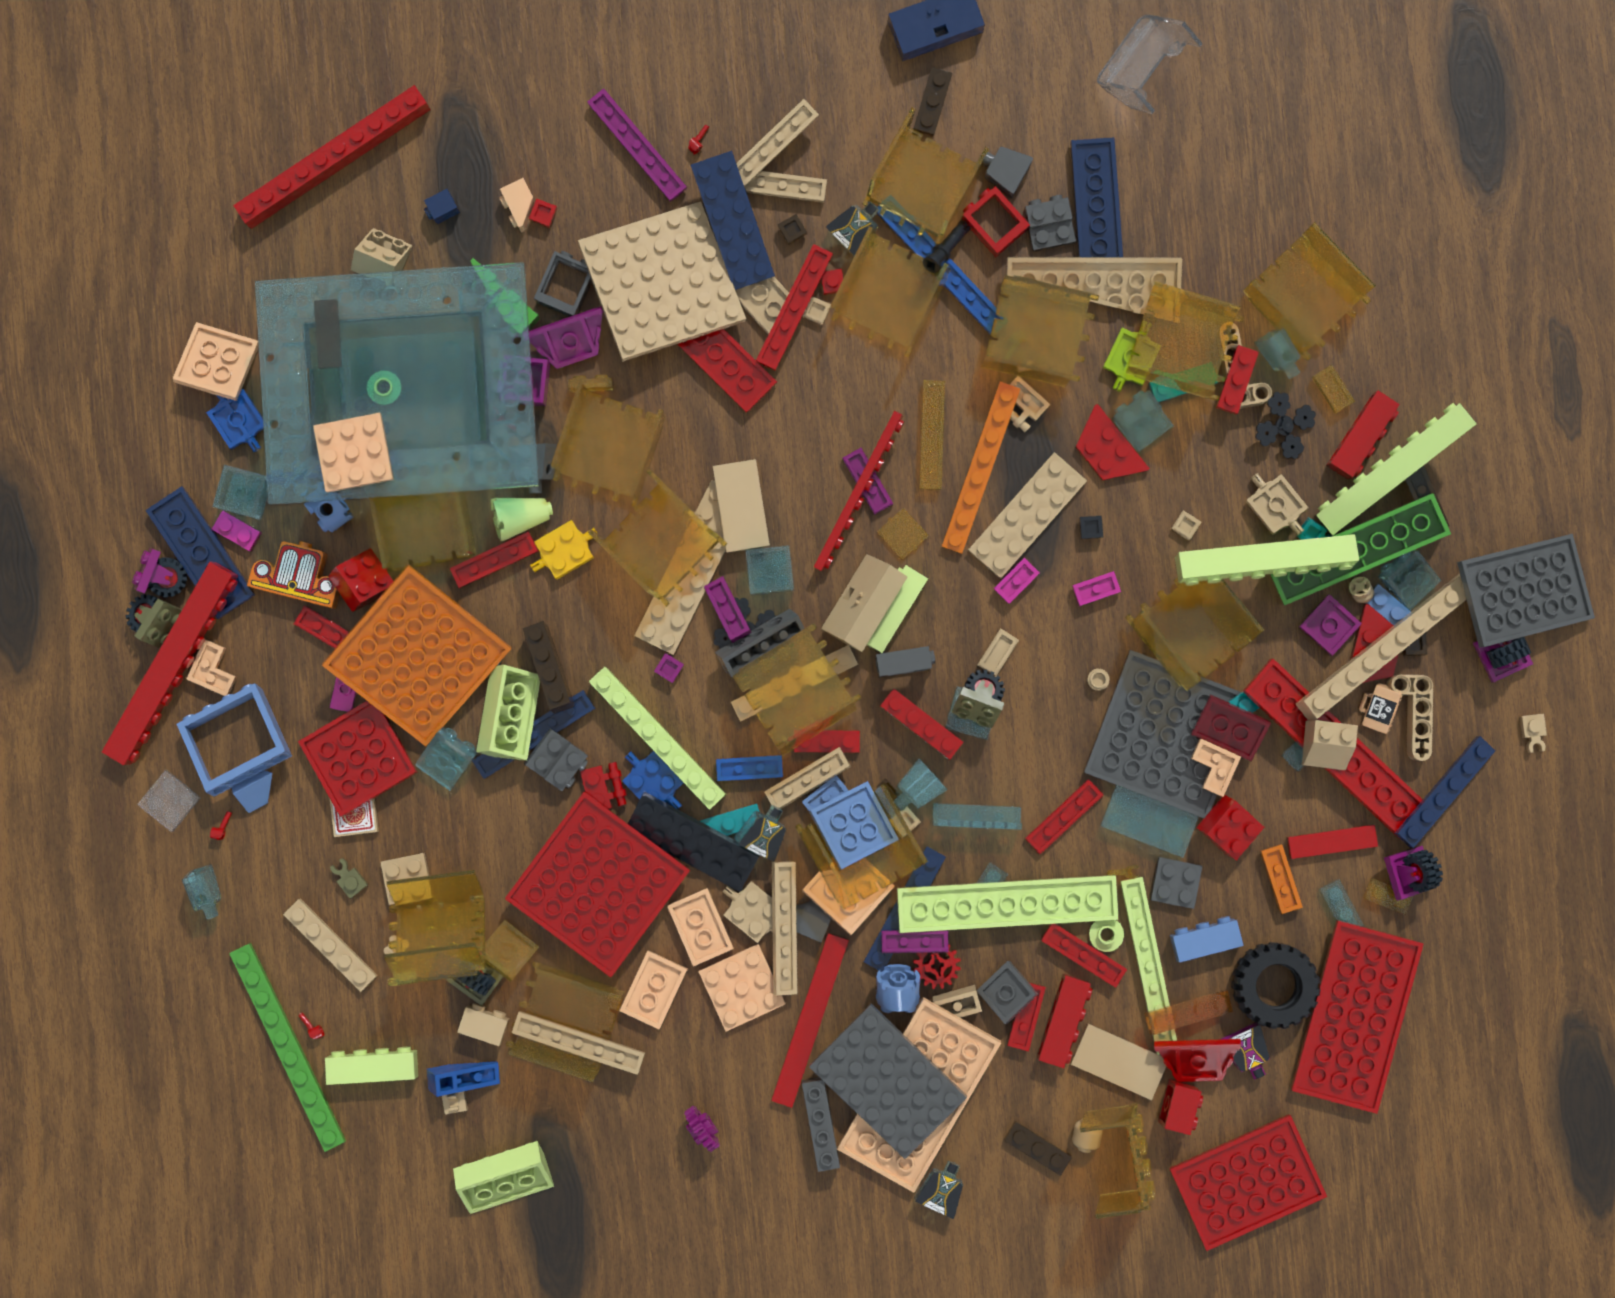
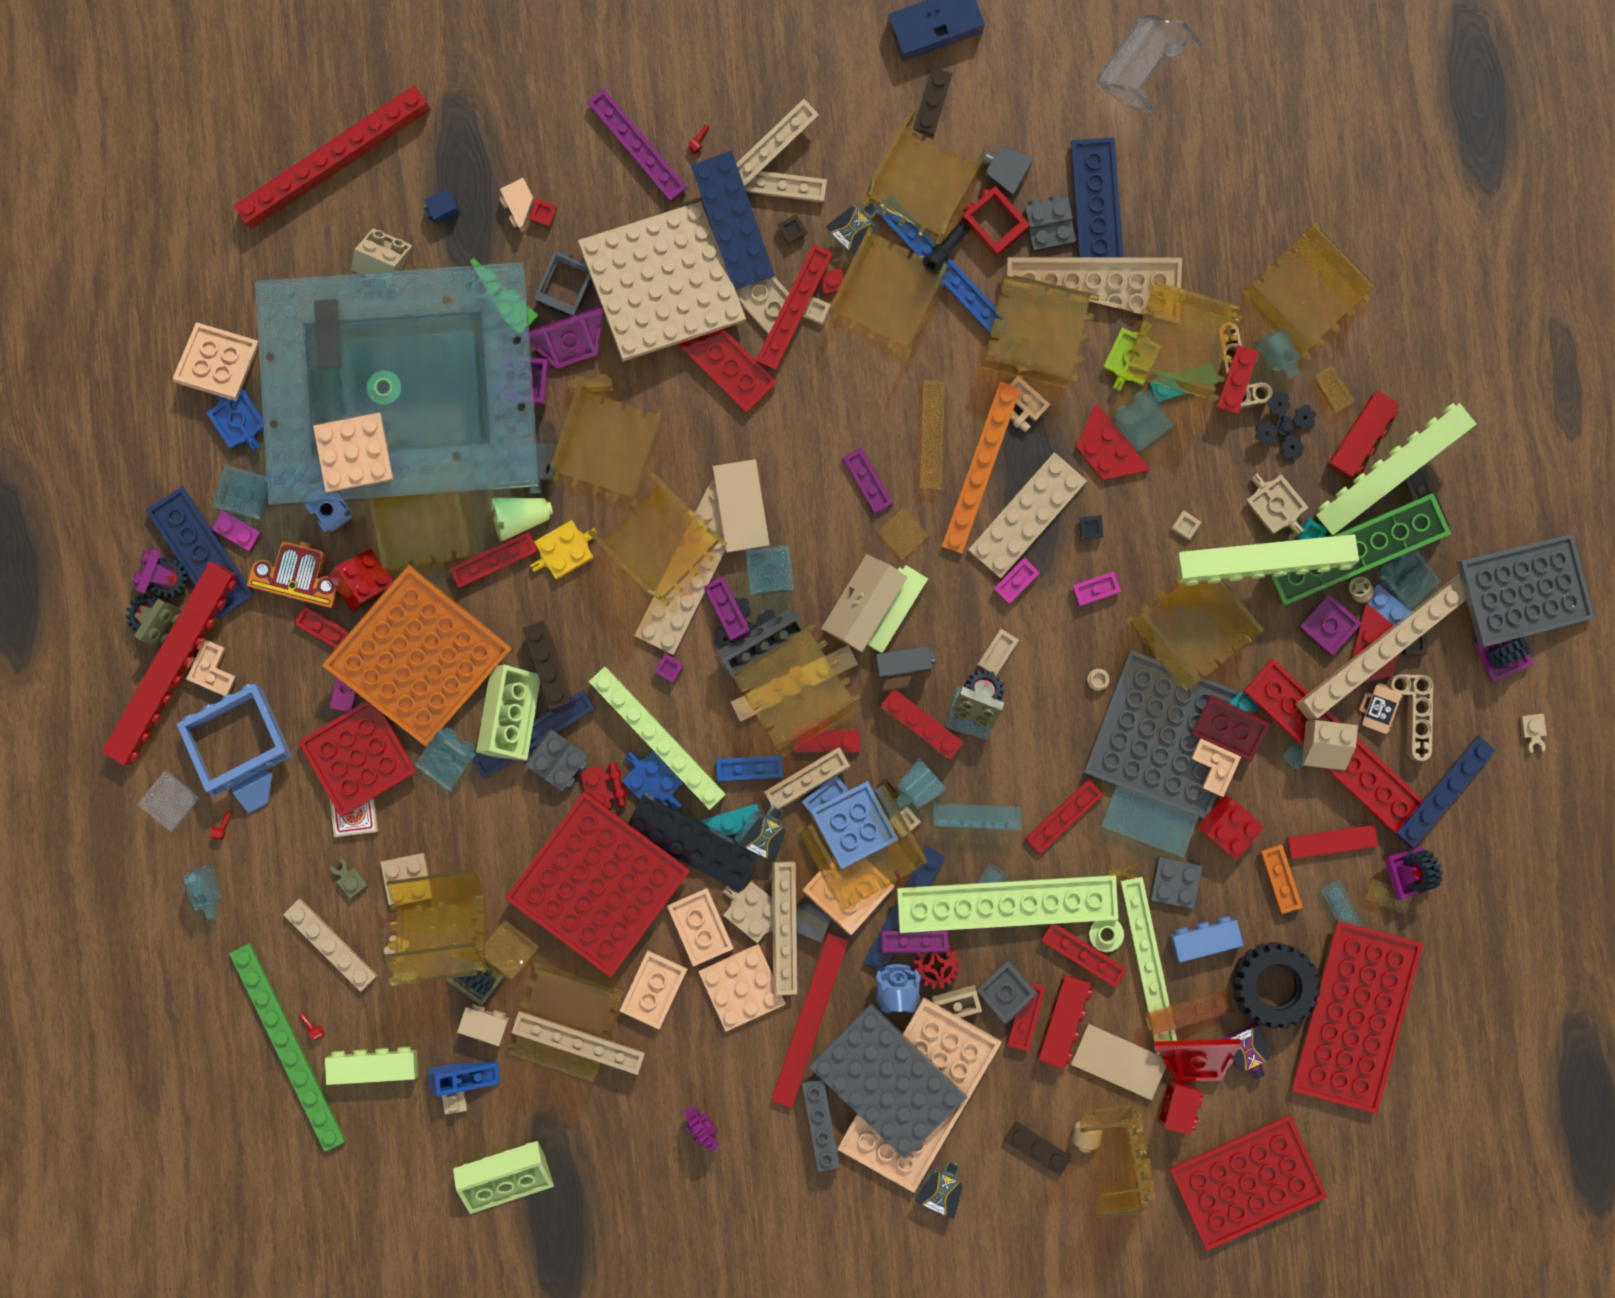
red plate [814,411,905,571] -> none

